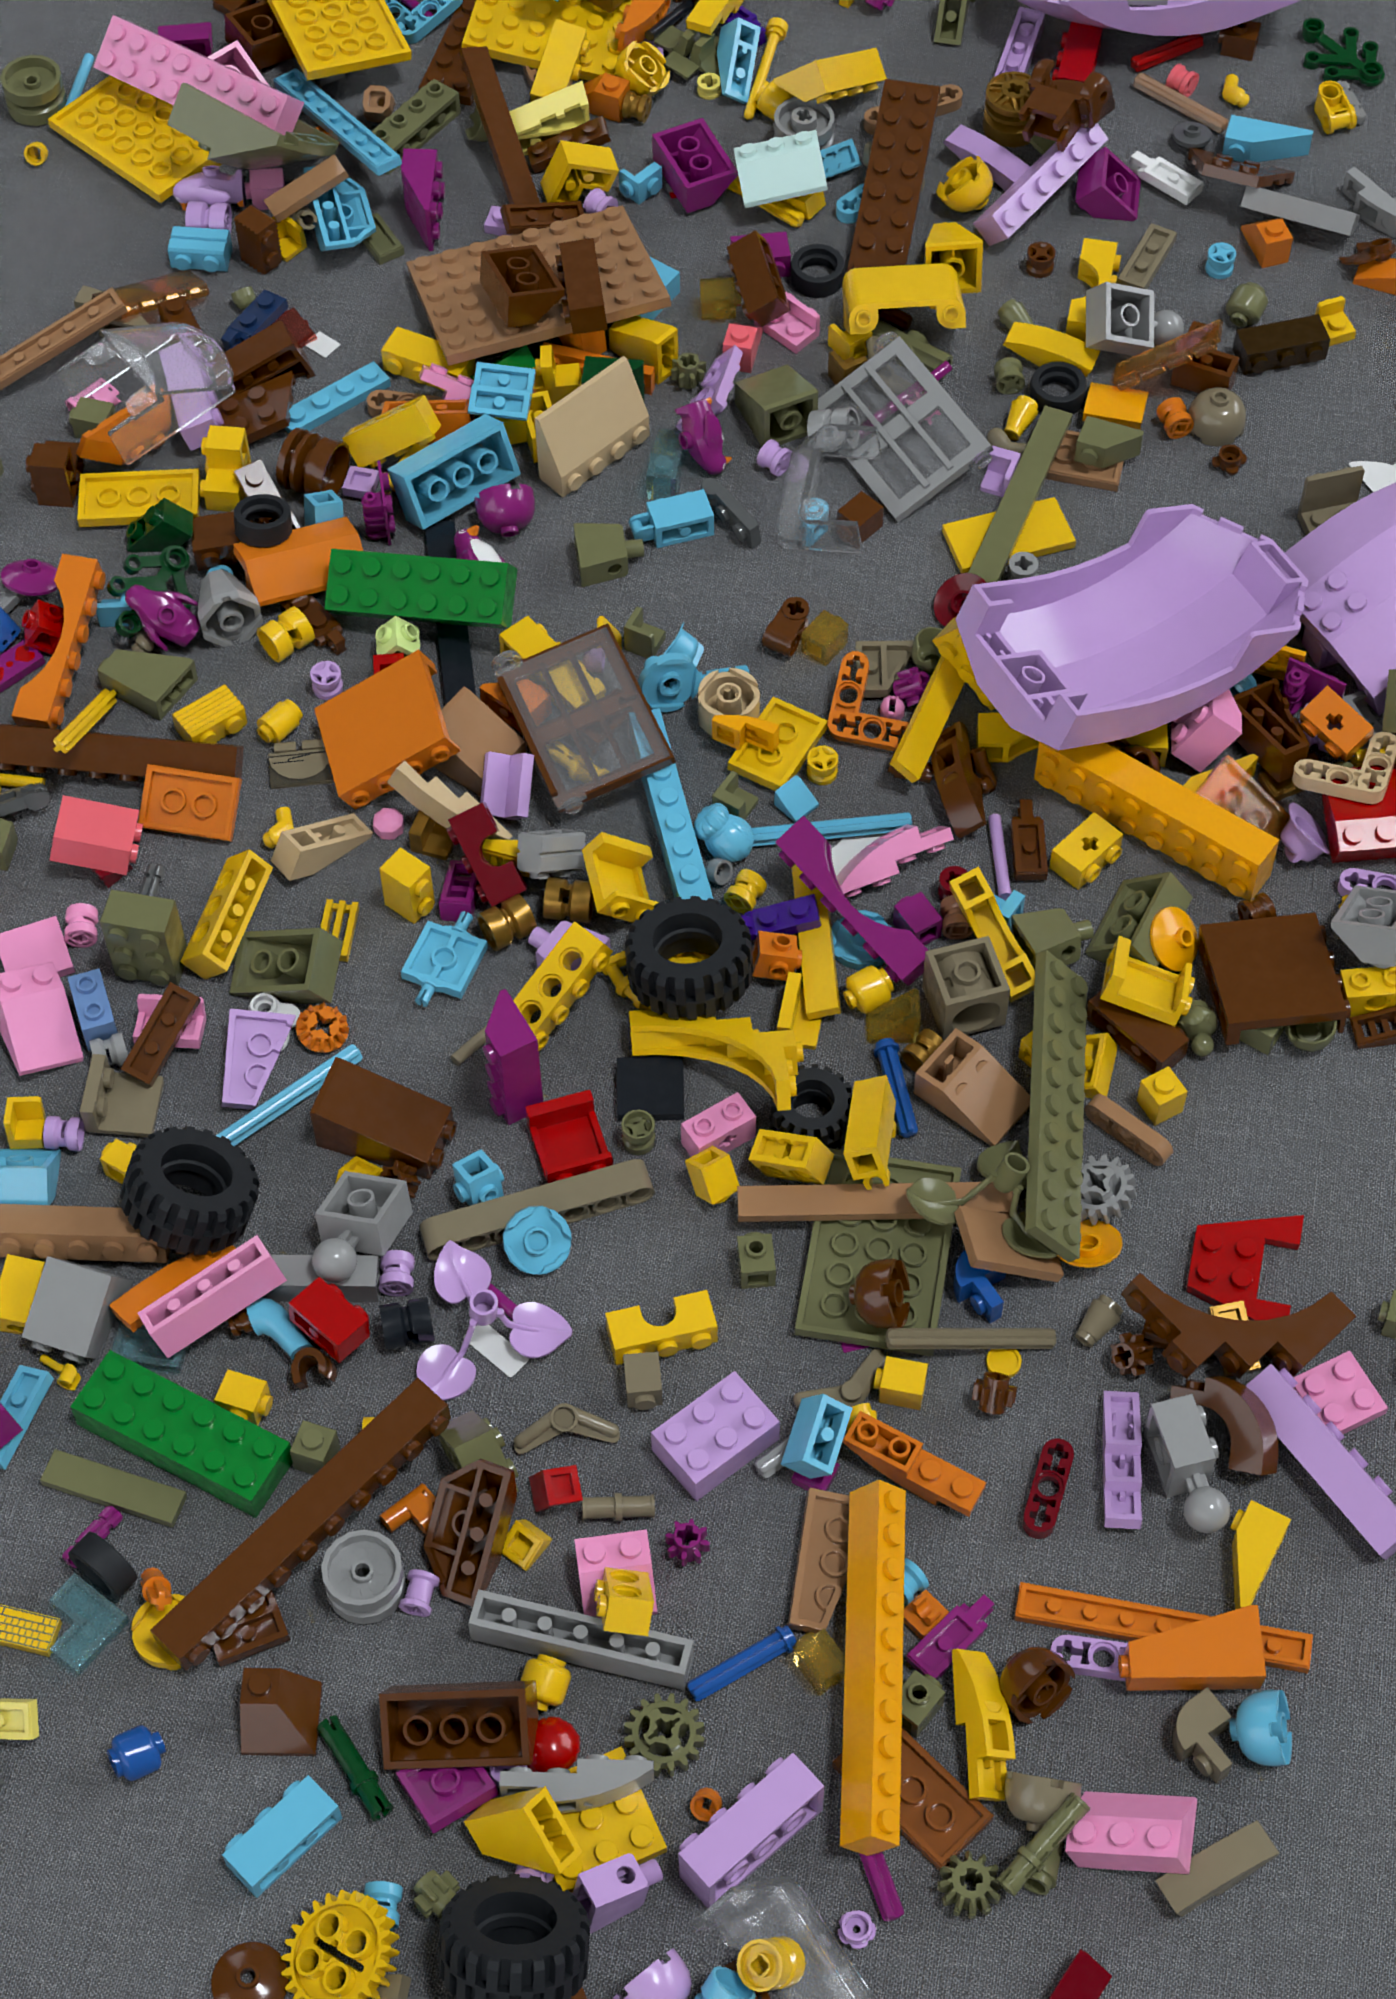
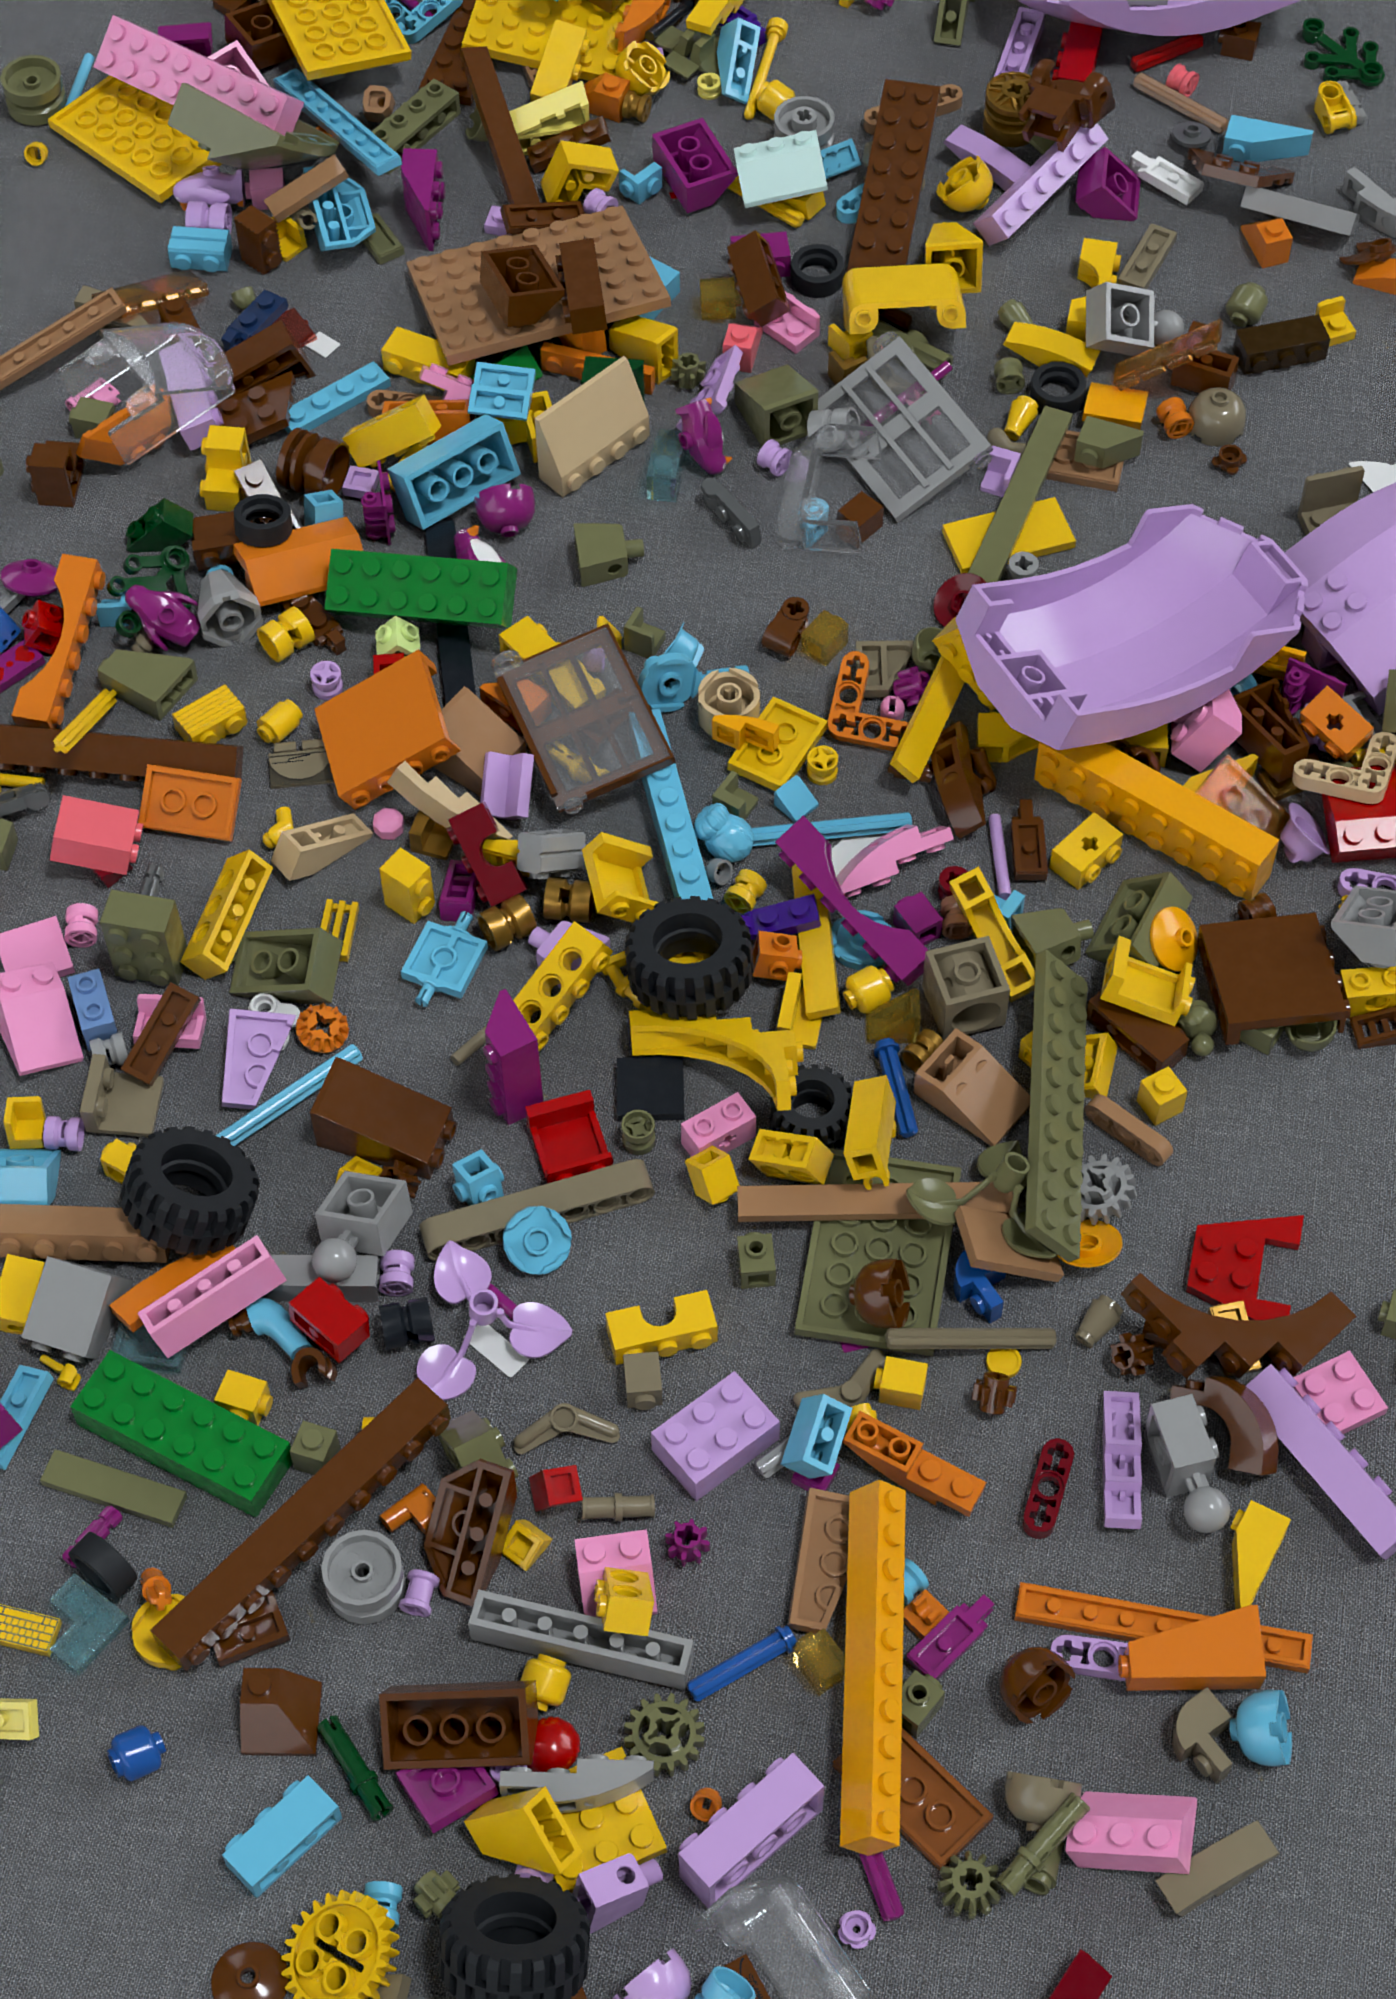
yellow plate [77,468,200,527] -> none
yellow brick [533,345,582,405] -> none
medium azure brick [628,489,714,548] -> none
yellow wheel [736,1936,806,1992] -> none
yellow slope [773,47,887,104] -> none
yellow slope [952,1649,1016,1802] -> none
reddish brown wheel [1026,241,1056,278] -> none
medium azure wheel [1205,242,1236,279] -> none
yellow arm [1222,74,1250,108] -> none

